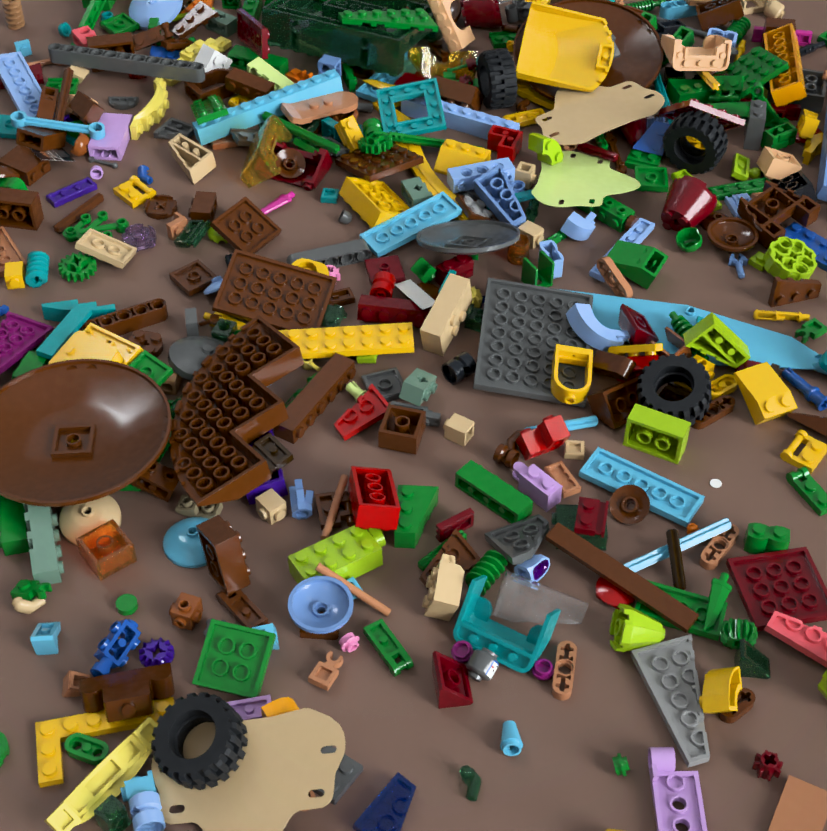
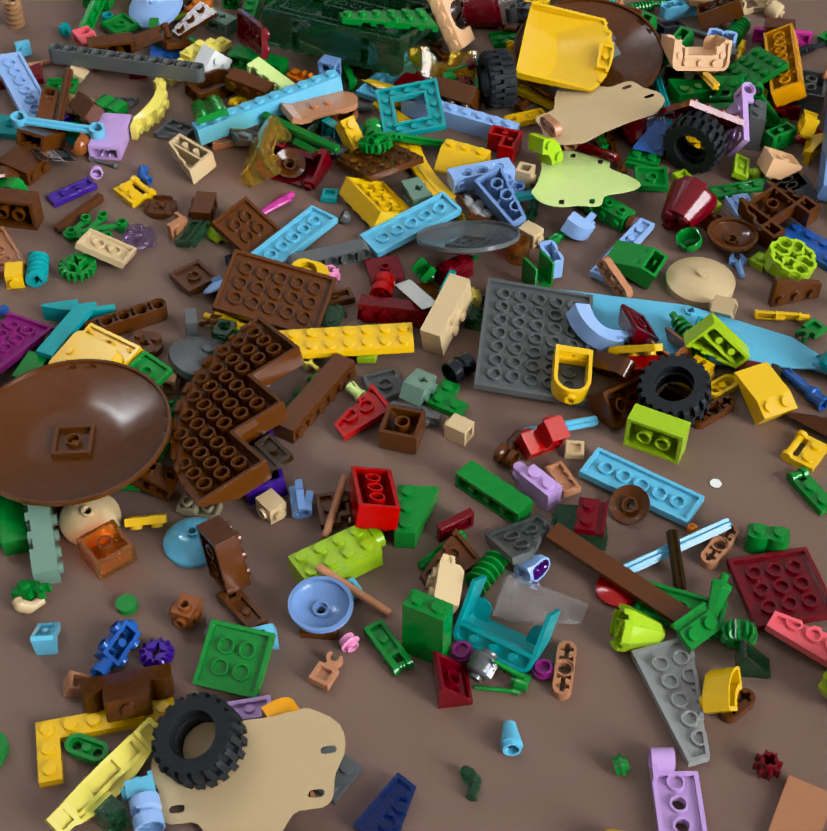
none -> green brick [95,94,129,114]
none -> yellow plate [124,513,168,530]
none -> medium azure plate [251,205,338,263]
none -> green brick [402,588,453,664]
none -> green plate [426,379,468,417]
none -> green plant [474,660,531,696]
none -> nougat beam [540,114,563,137]
none -> tan dish [665,257,736,308]
none -> green plate [669,602,722,652]
none -> tan brick [709,294,738,319]
none -> lavender hinge [726,82,756,157]

